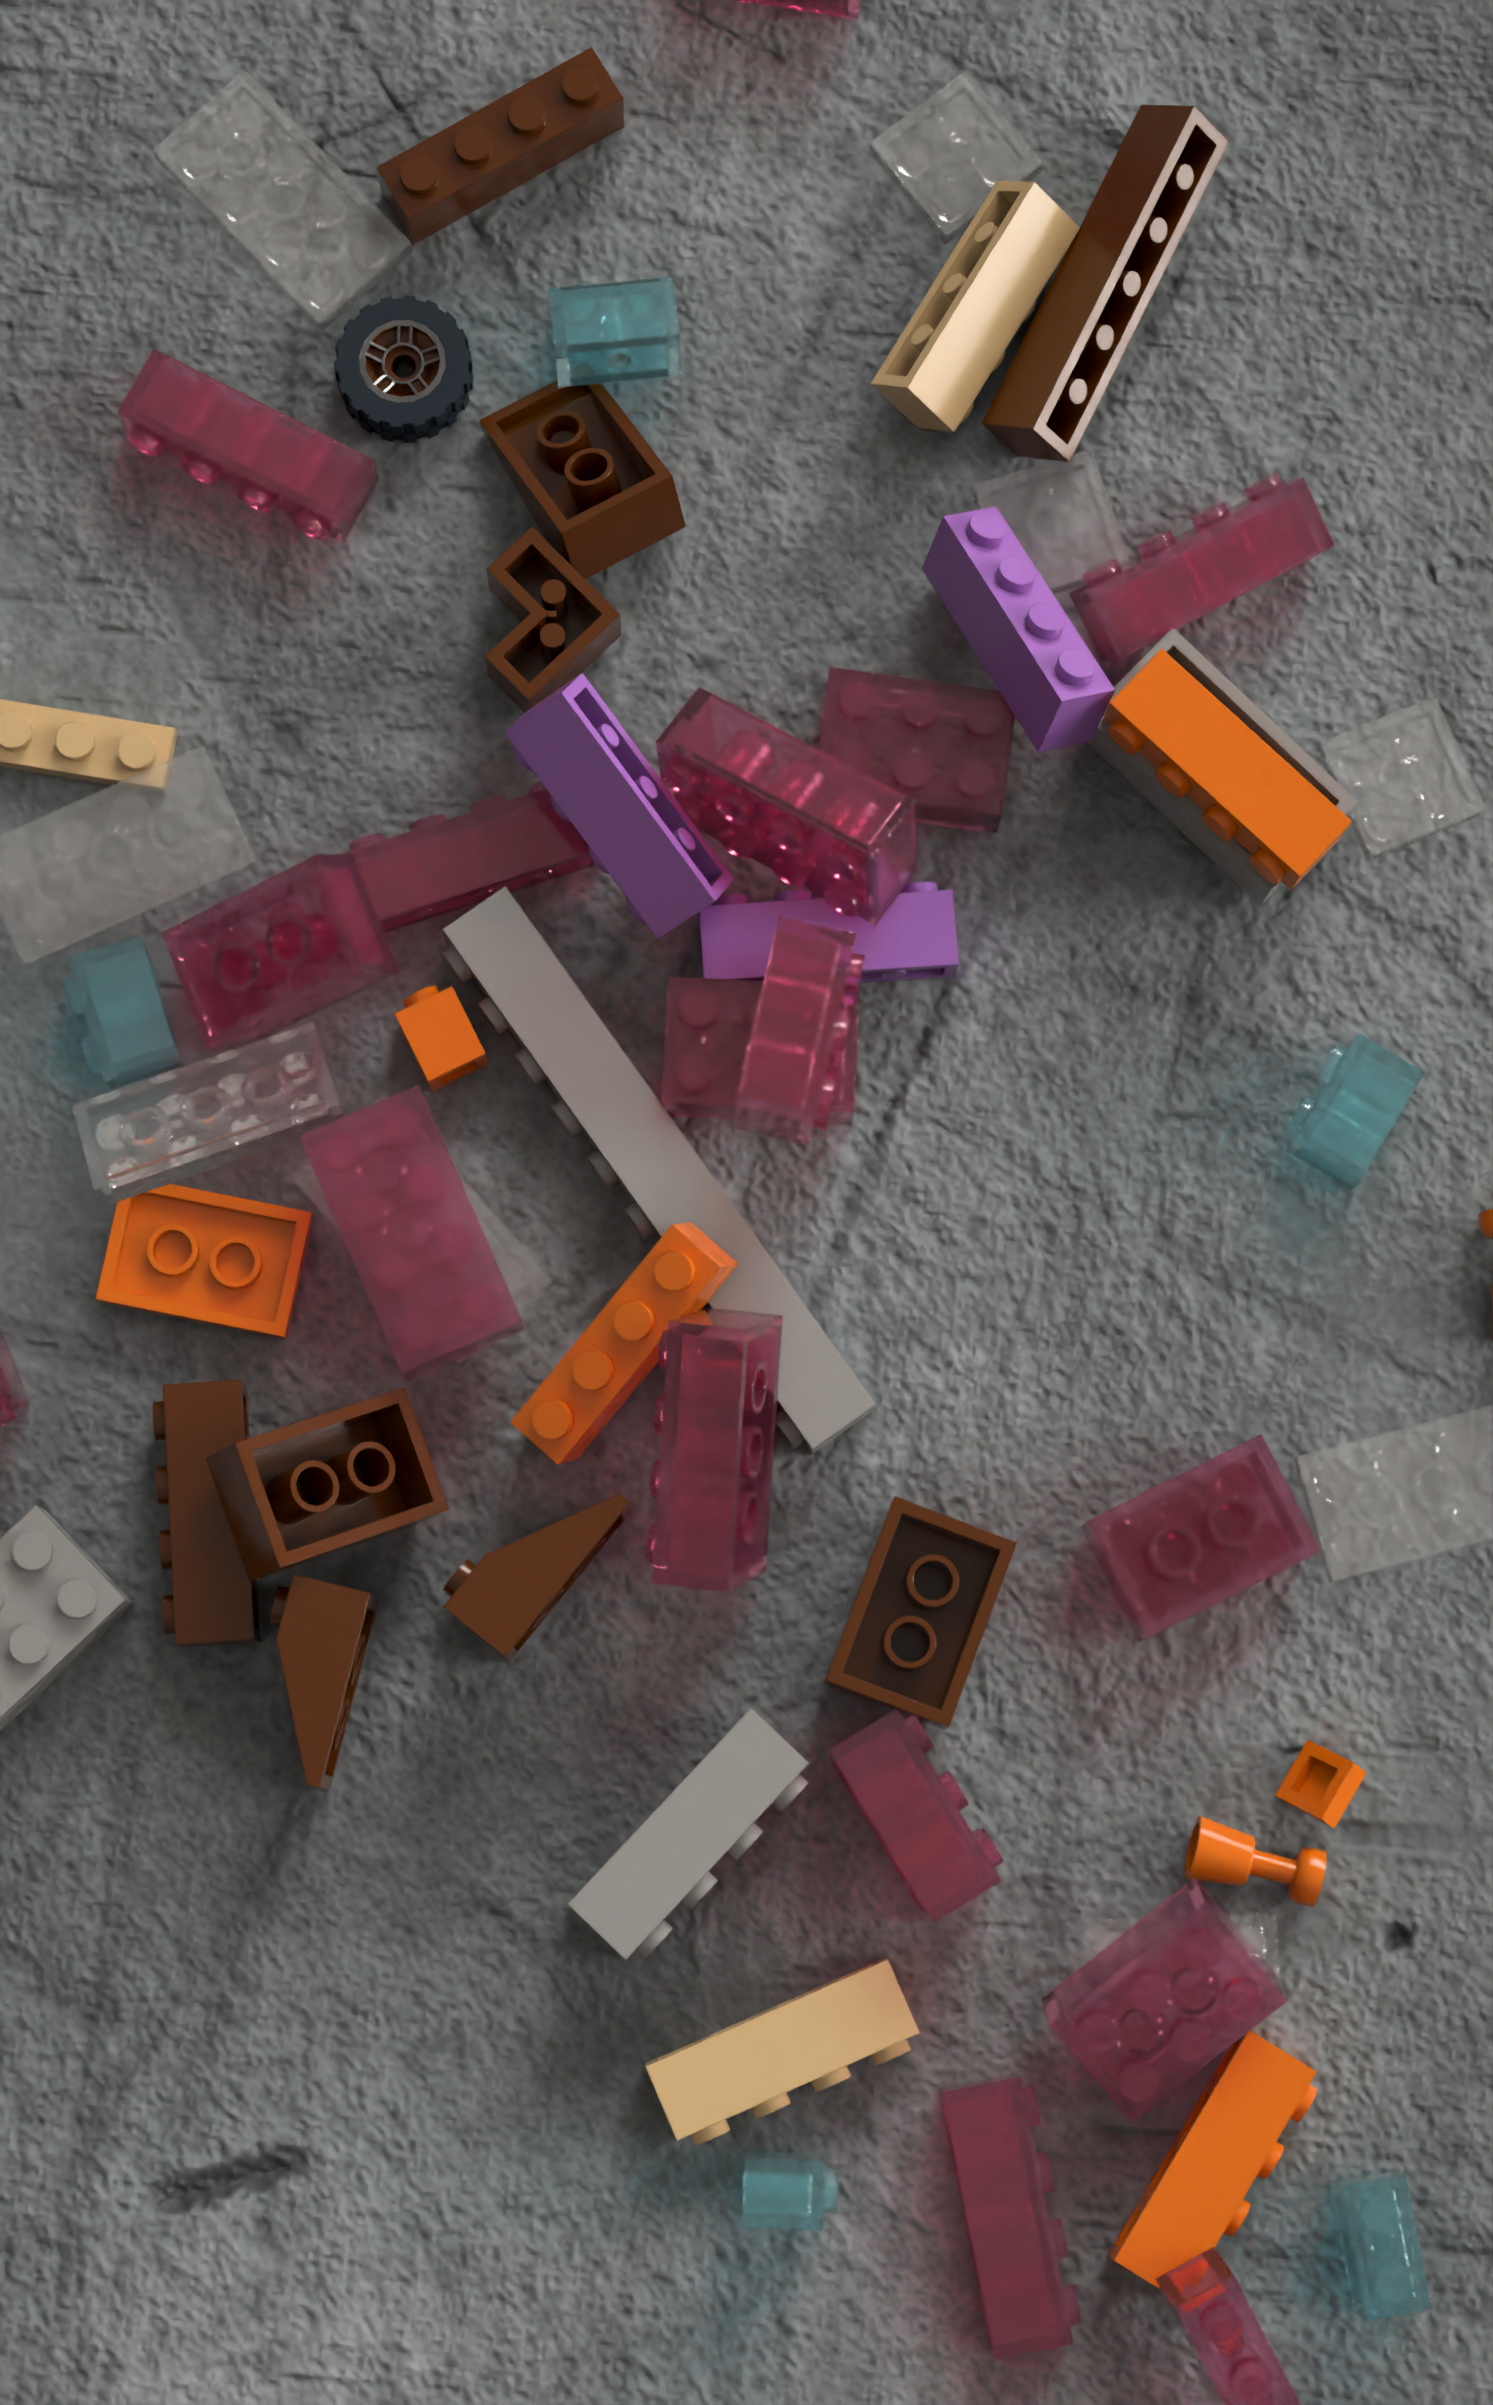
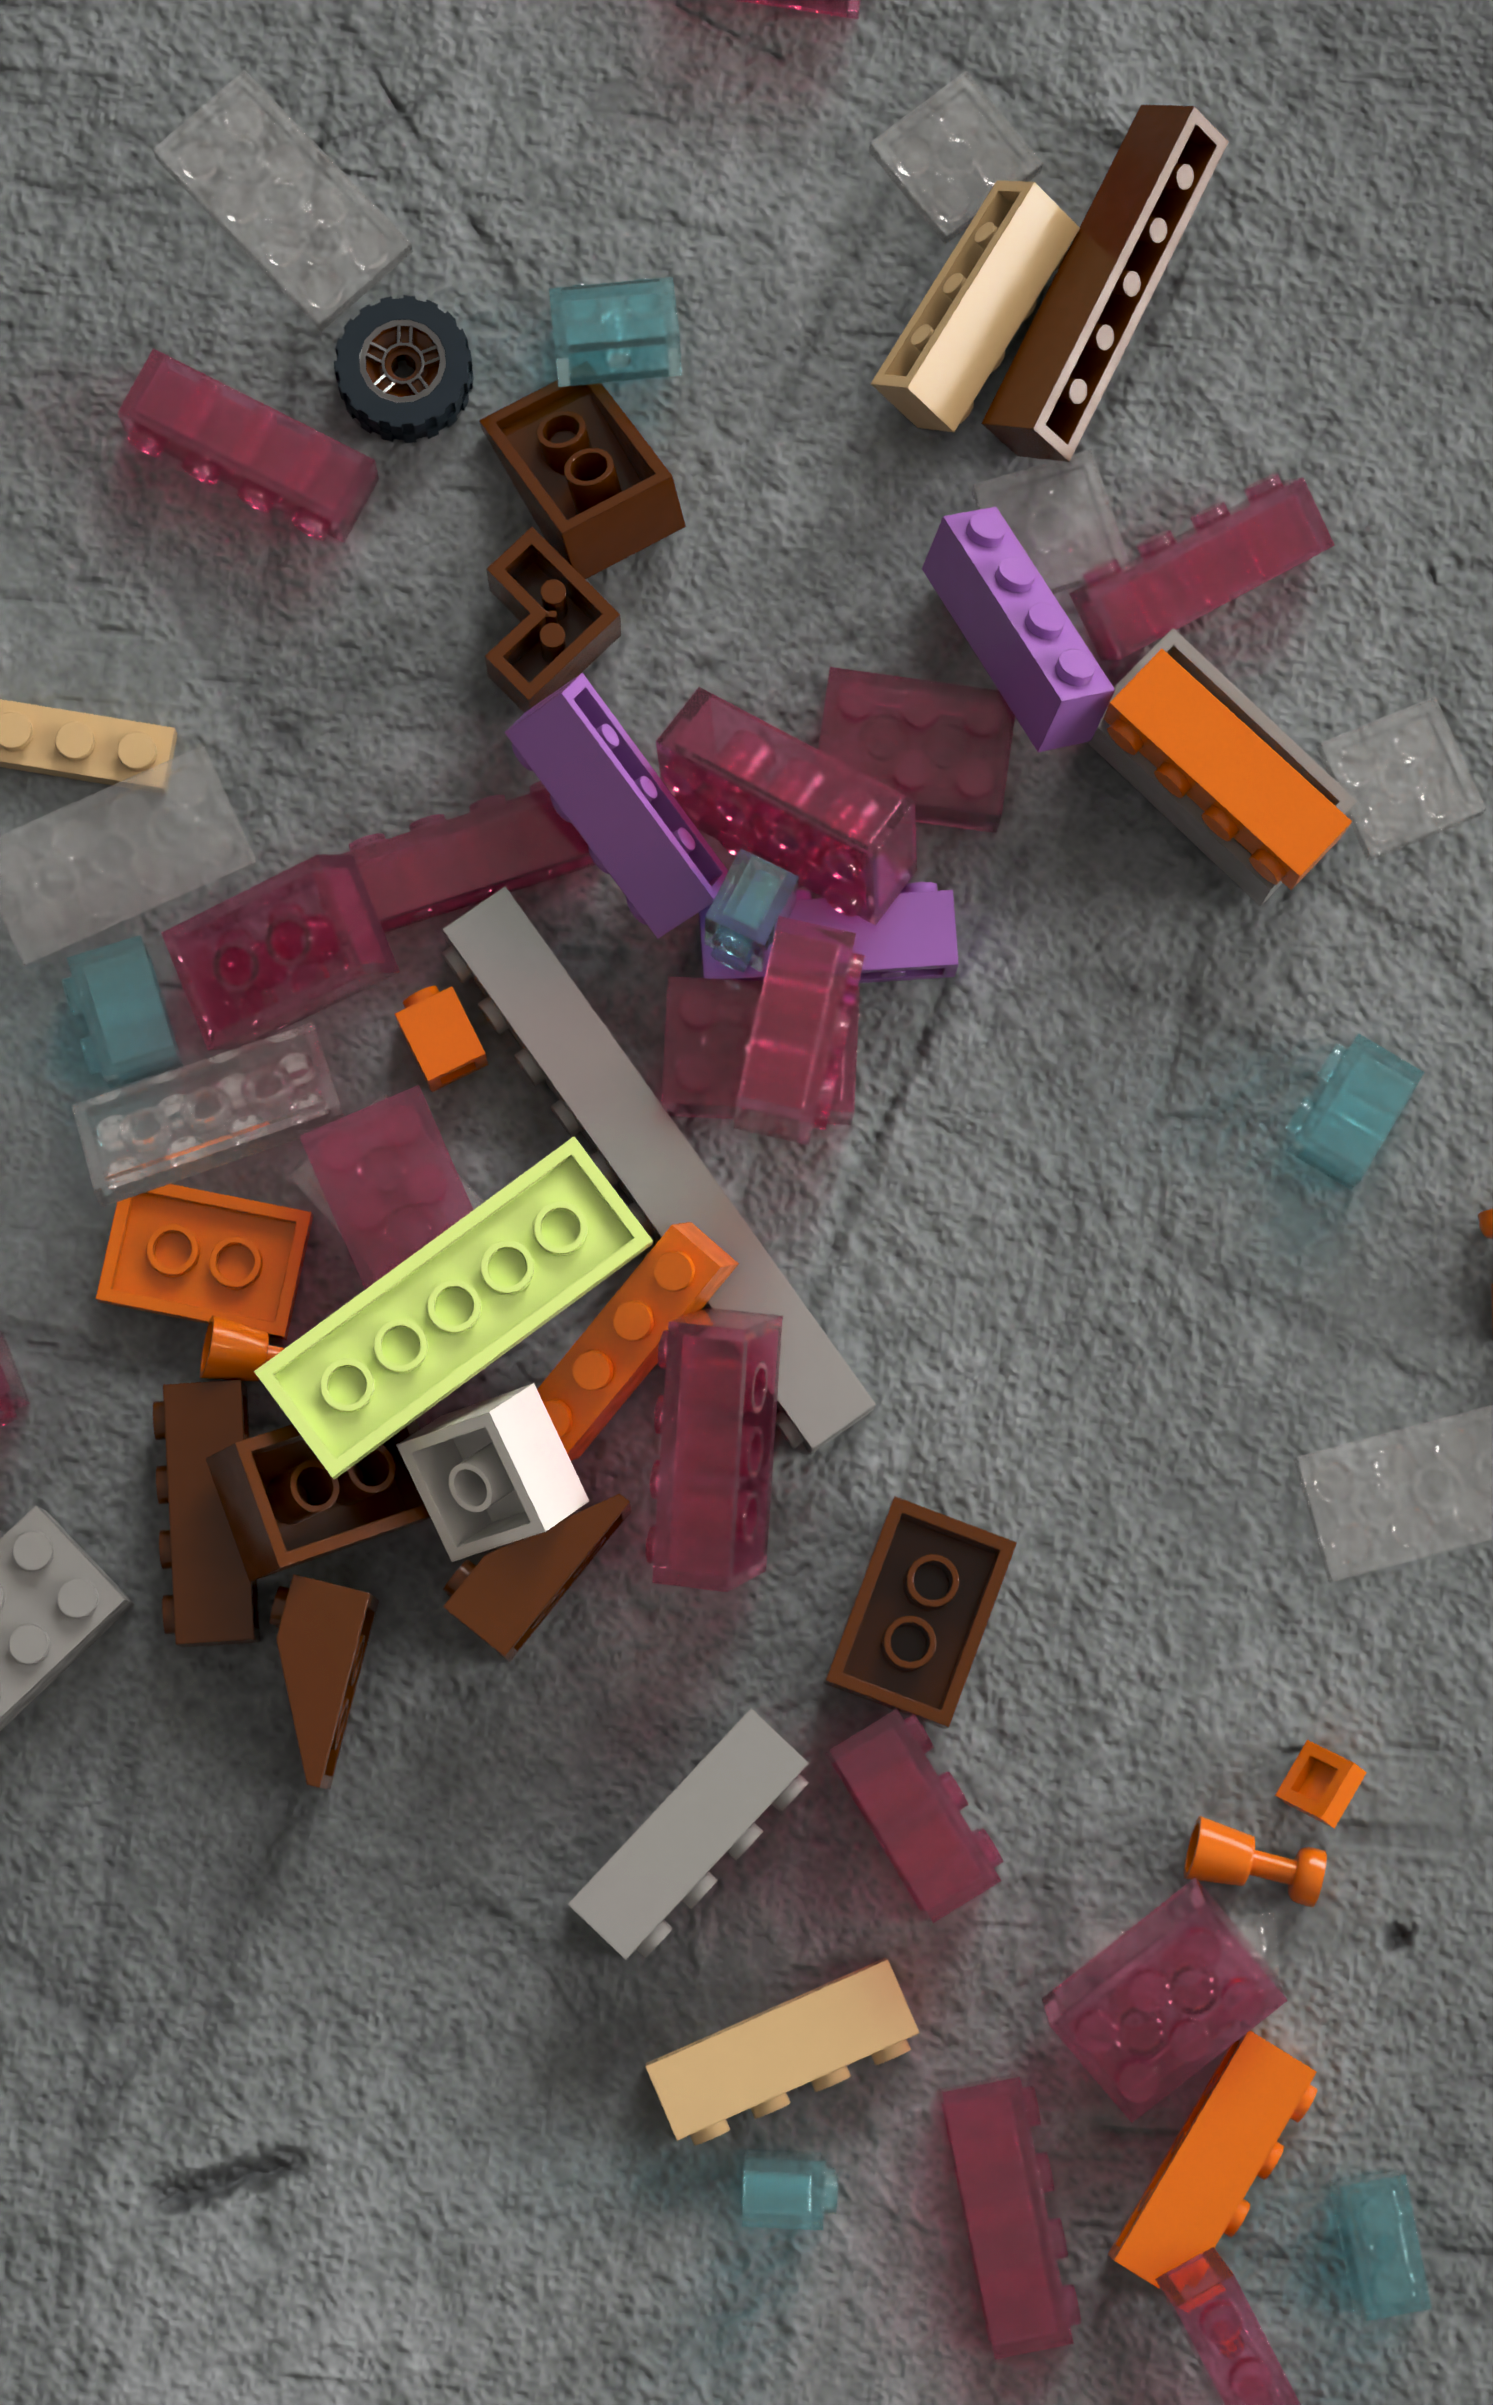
reddish brown brick [377,47,624,246] -> none
clear pink brick [1081,1434,1321,1642] -> none
none -> orange piece [200,1315,285,1381]
none -> yellowish green plate [254,1136,653,1480]
none -> white brick [396,1383,589,1562]
none -> clear light blue brick [704,848,799,972]

